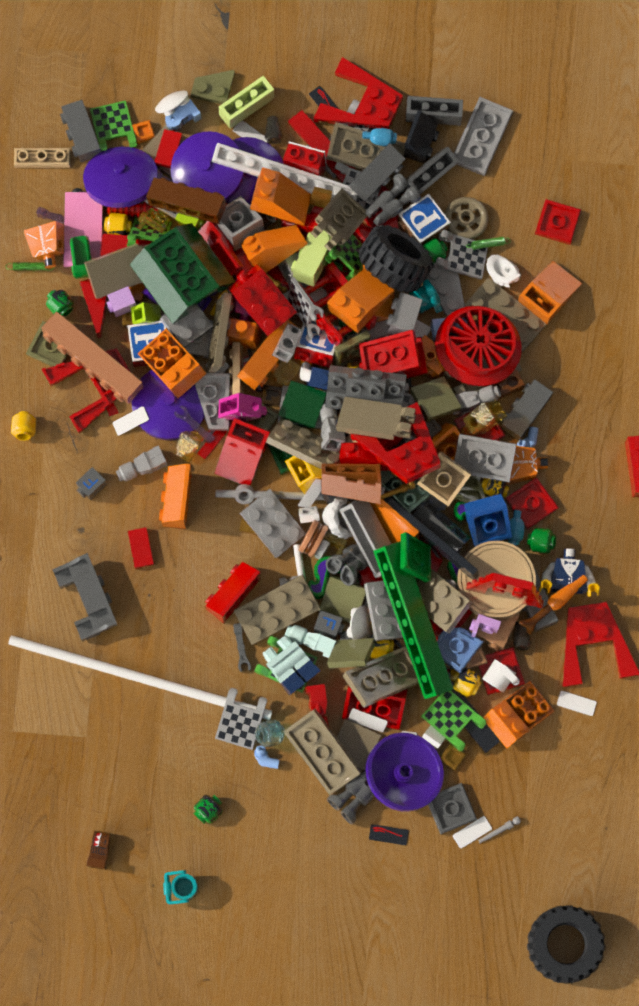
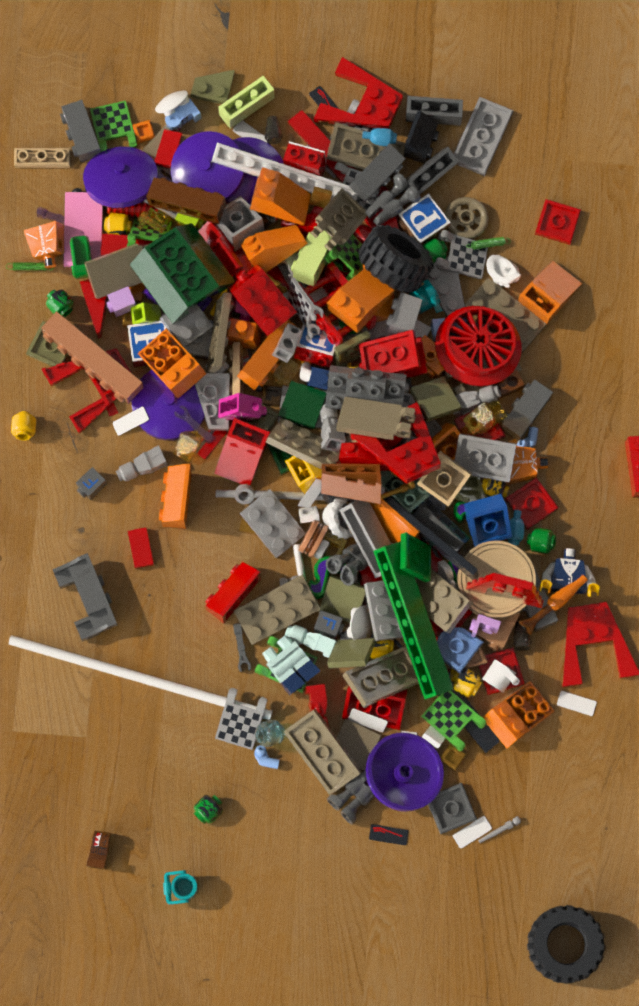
none -> white tile [438,560,454,580]

